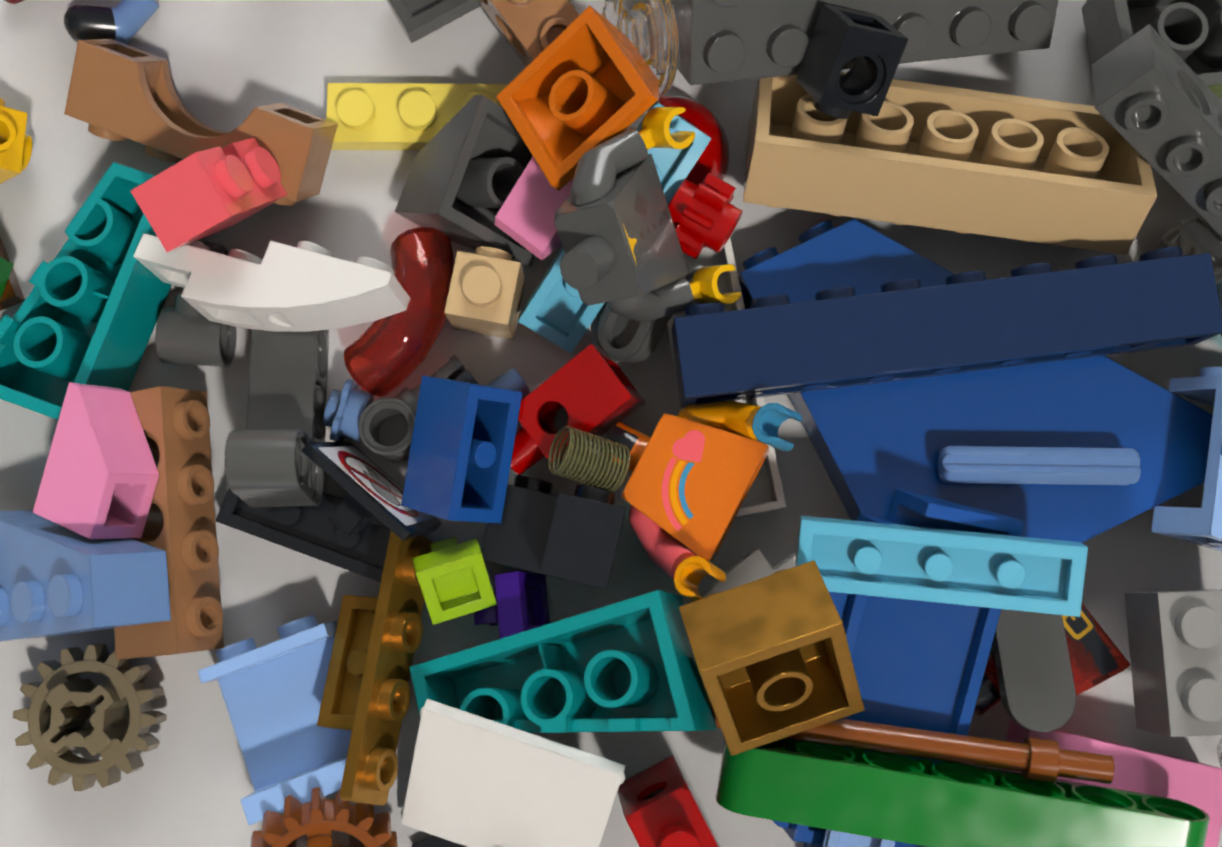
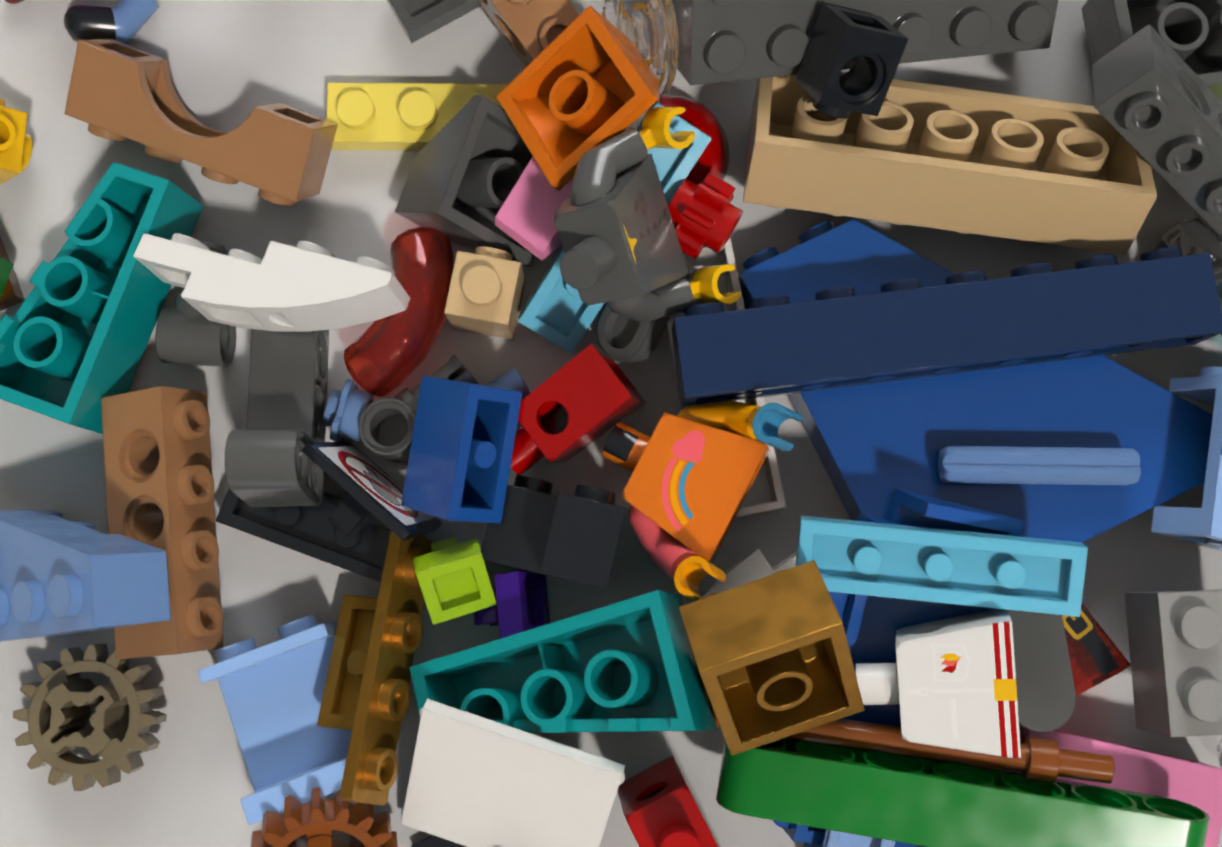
bright pink slope [32,382,159,539] -> none
coral brick [130,137,288,252] -> none
olive piece [548,426,630,492] -> none
none -> white torso [856,609,1021,758]

